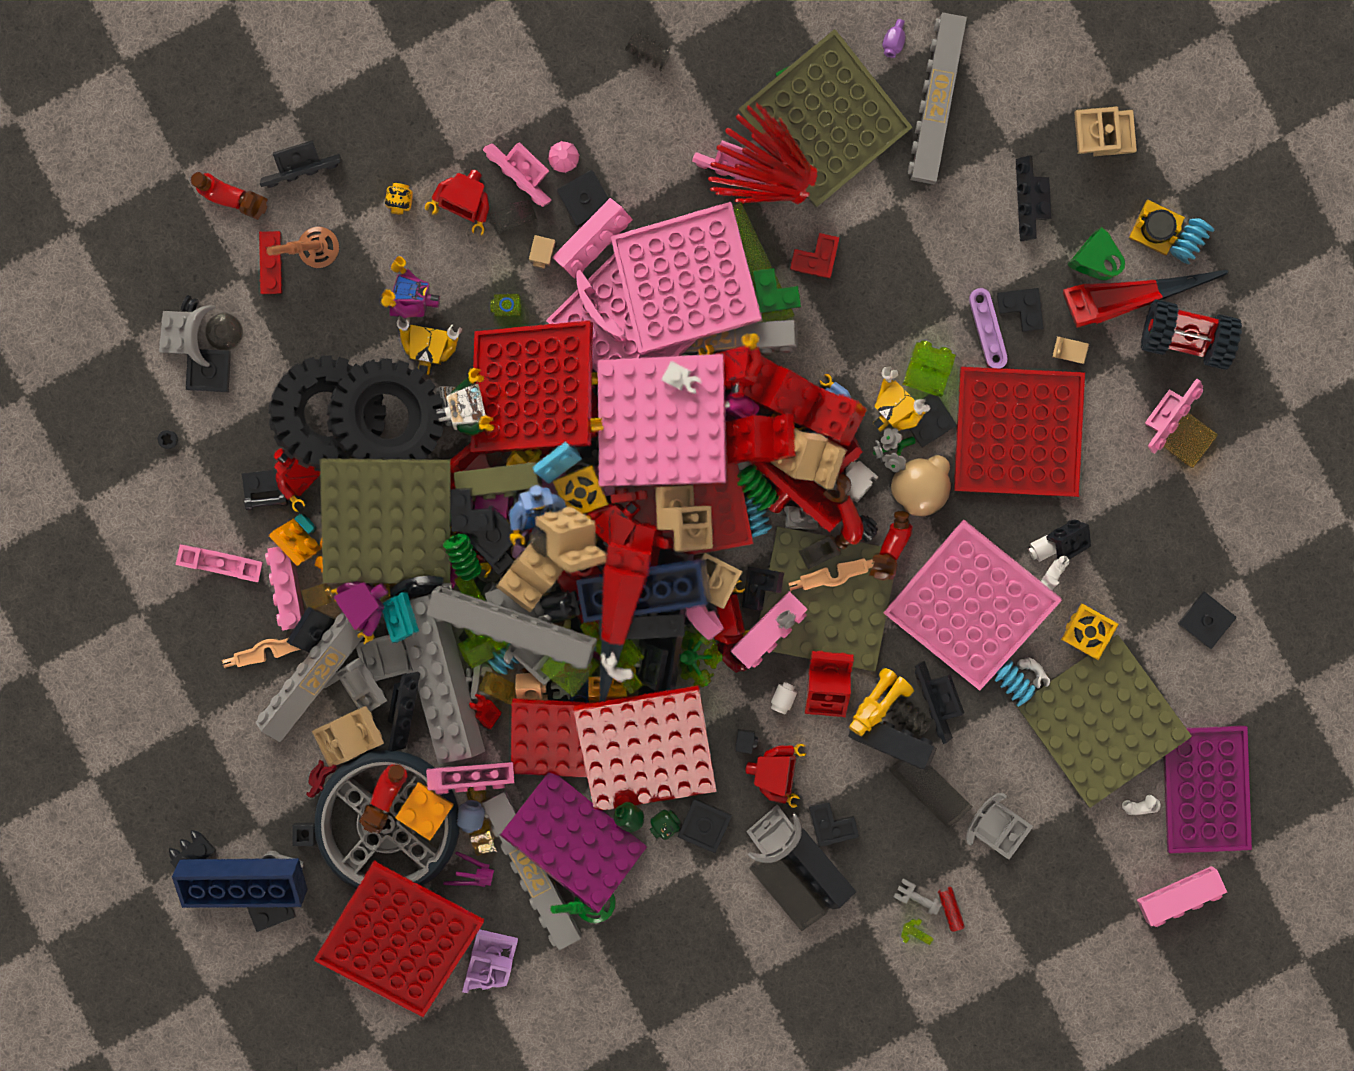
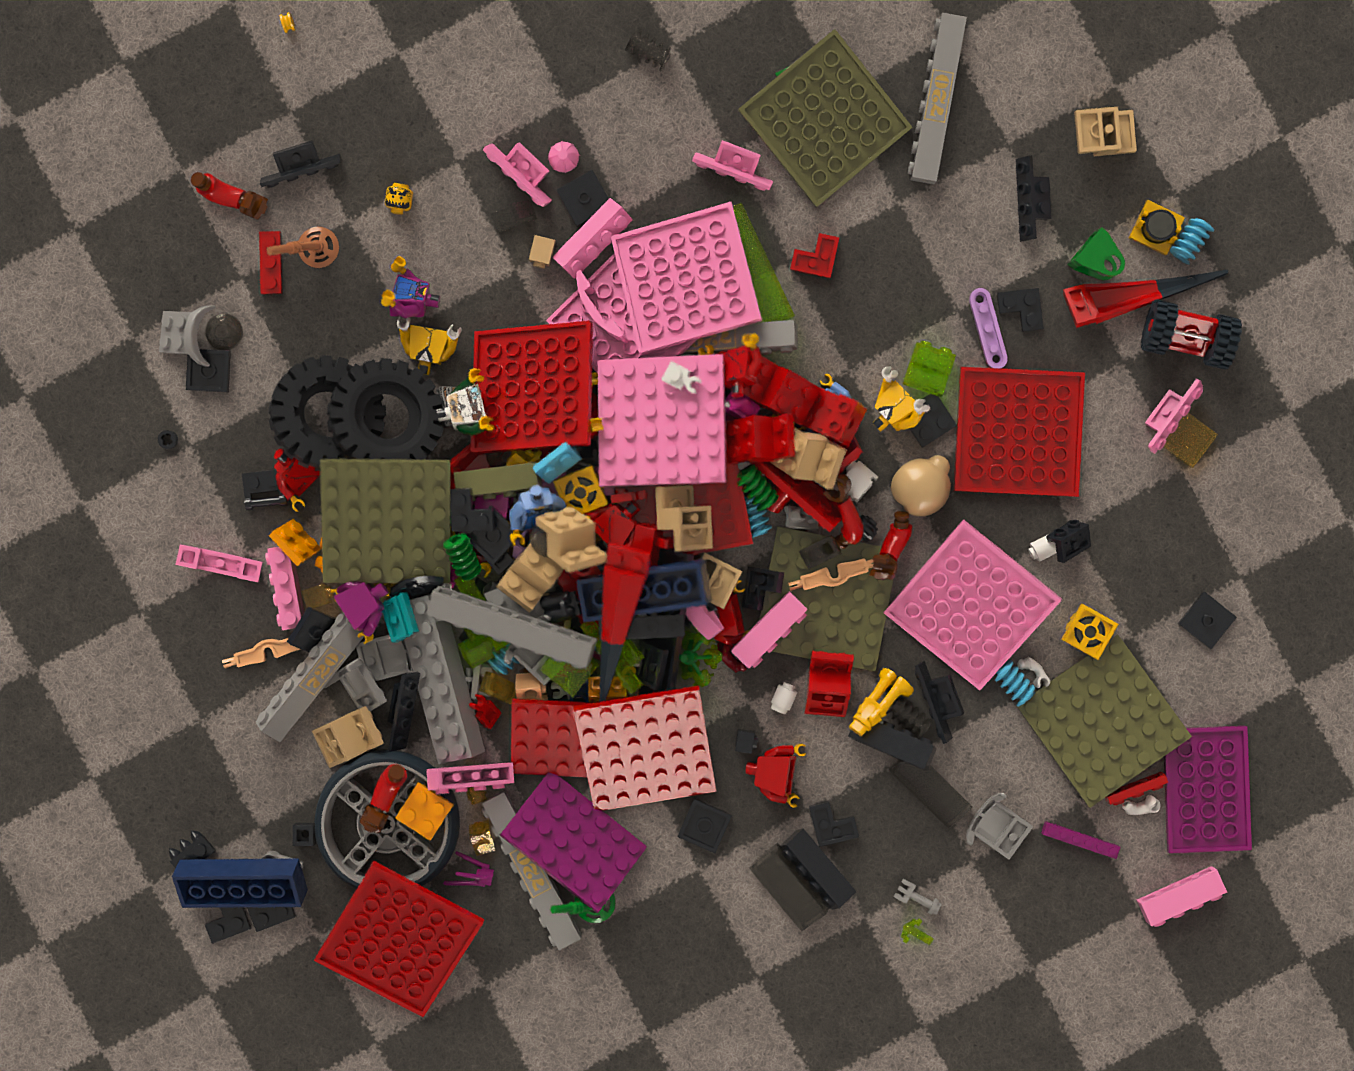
black bush [181,295,199,312] -> none
teal tile [294,514,317,534] -> none
dark red piece [306,760,337,798] -> none
red torso [425,170,489,236] -> none
sand blue head [457,800,485,833] -> none
lavender slope [462,929,518,993] -> none
clear neon green brick [490,294,521,317] -> none
white piece [601,652,633,682] -> none
dark green head [614,802,644,832] -> none
dark green head [649,809,681,840] -> none
red plant [708,103,817,204] -> none
light grey piece [746,805,802,863] -> none
green plate [753,268,801,313] -> none
light grey plate [776,610,796,629] -> none
light grey plant [873,428,916,472] -> none
medium lavender plant [882,19,906,58] -> none
red piece [938,887,965,931] -> none
white piece [1041,556,1069,590] -> none
tan bracket [1052,337,1089,364] -> none
none -> black plate [205,907,251,944]
none -> yellow bush [279,12,296,33]
none -> magenta piece [1041,821,1120,859]
none -> red plate [1105,771,1169,805]

